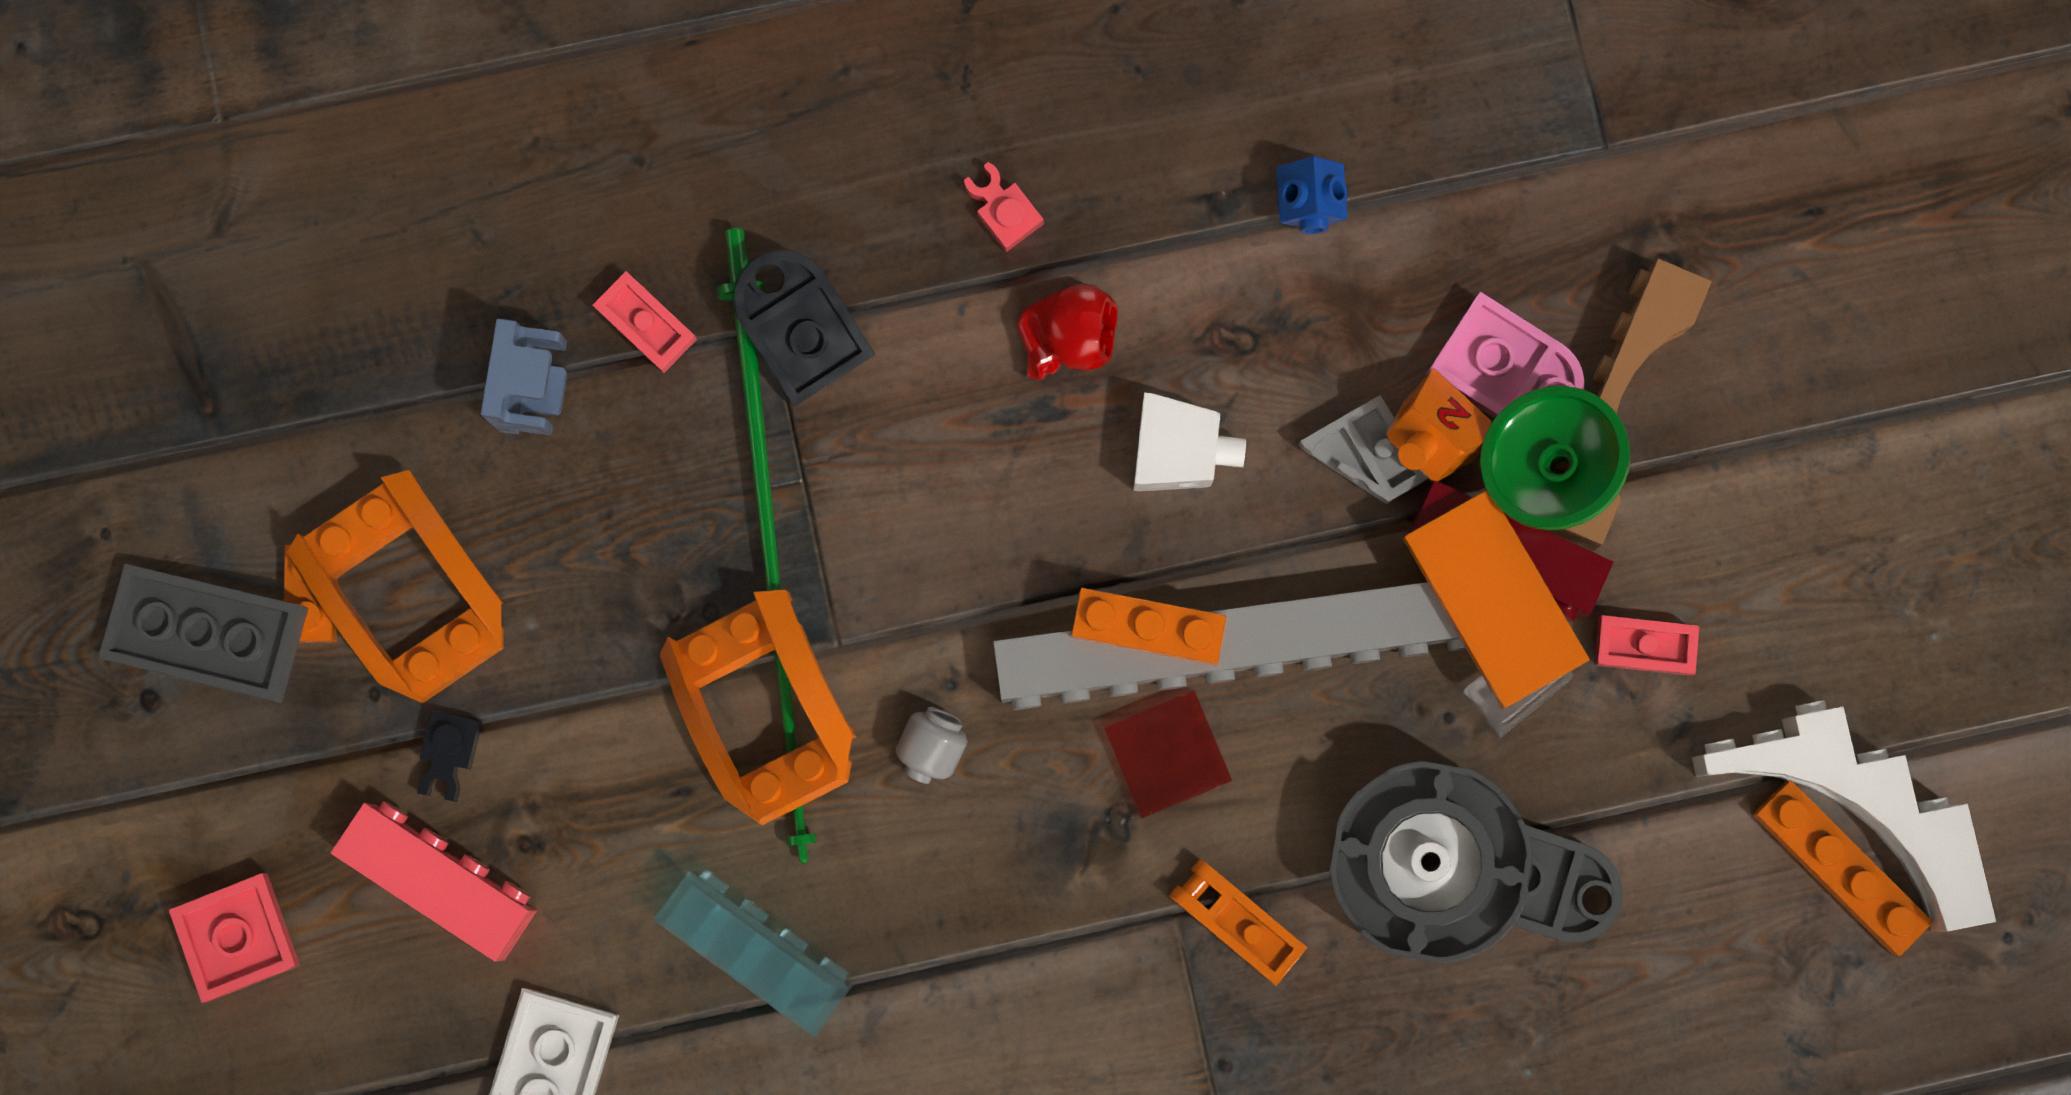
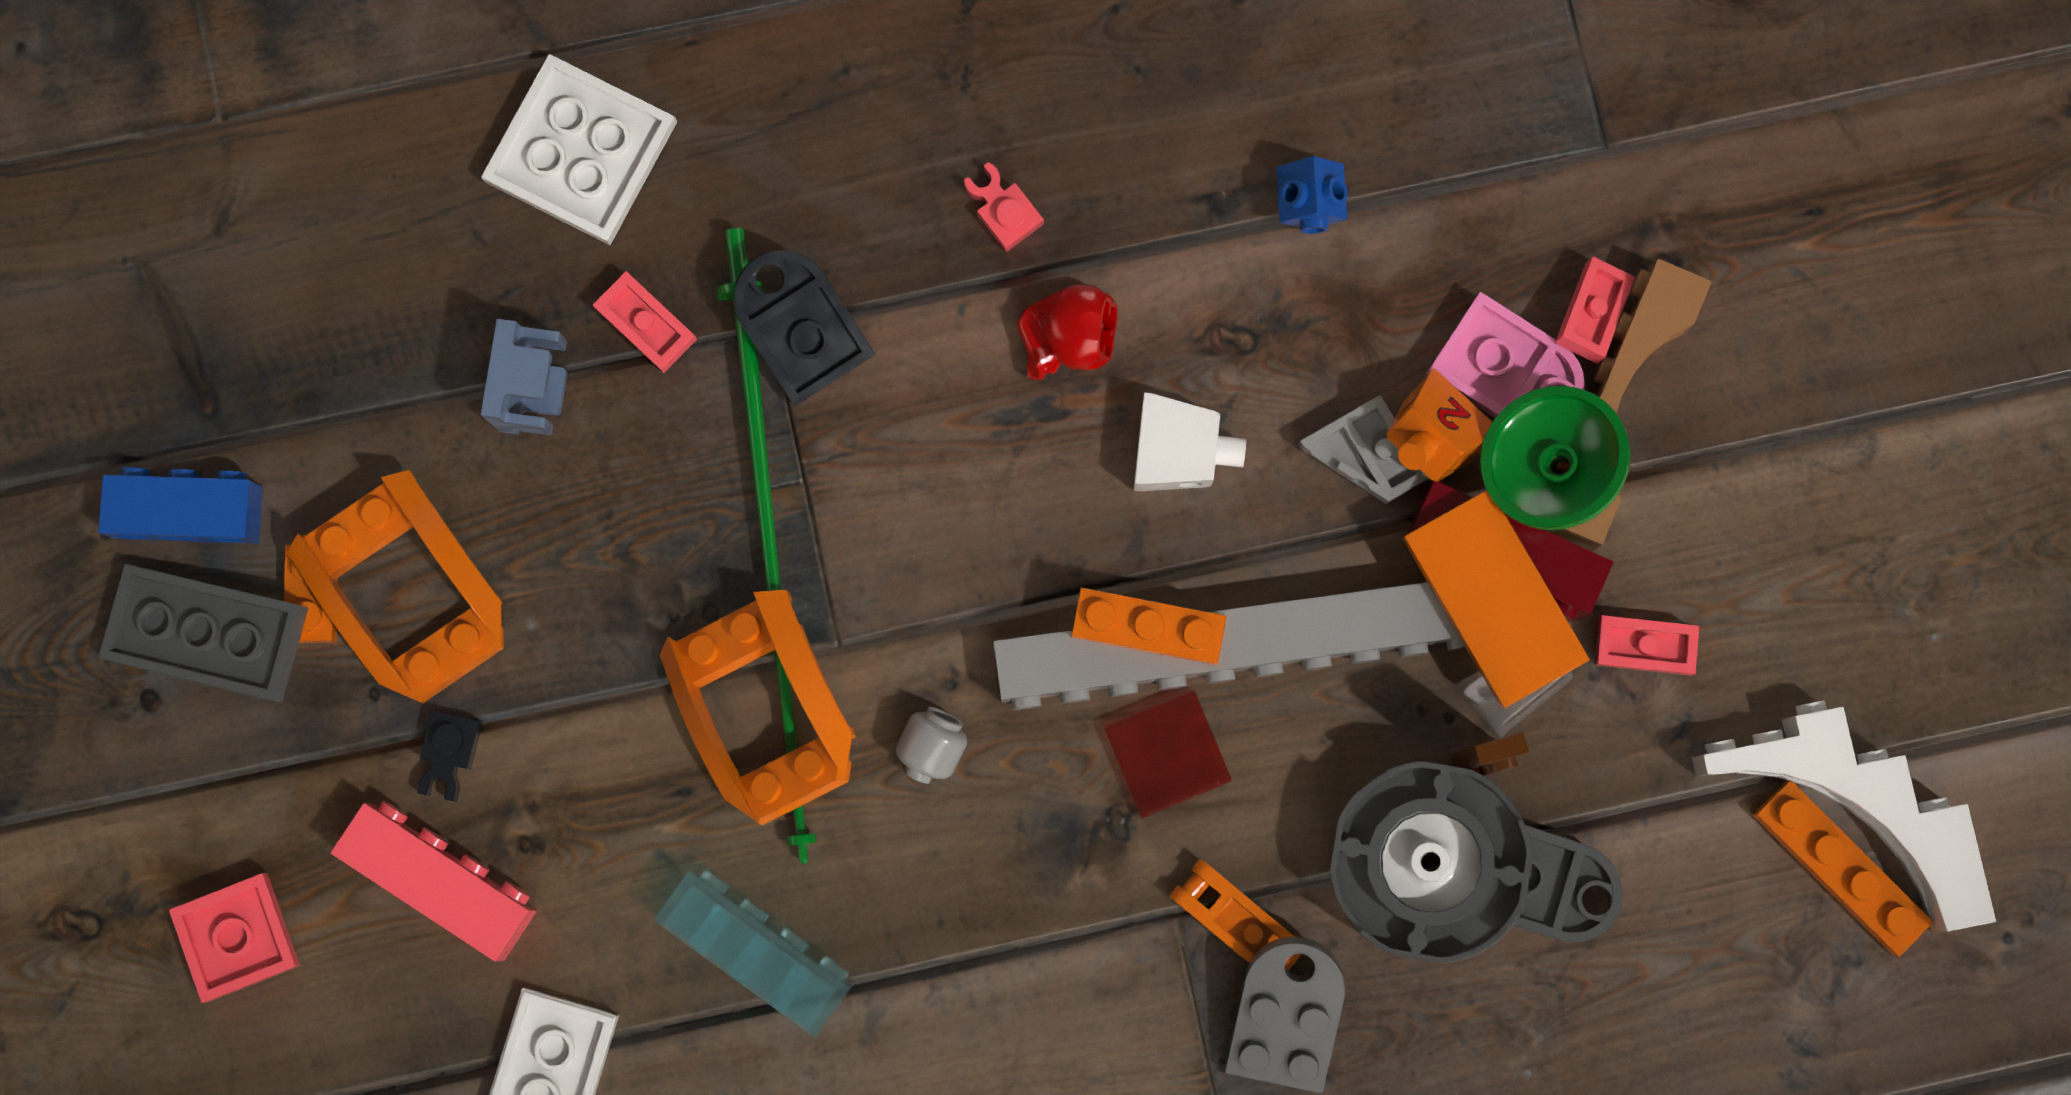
none -> blue brick [98,467,263,544]
none -> white plate [481,54,677,245]
none -> dark grey plate [1225,937,1345,1094]
none -> reddish brown plate [1451,732,1529,776]
none -> coral plate [1555,256,1635,364]

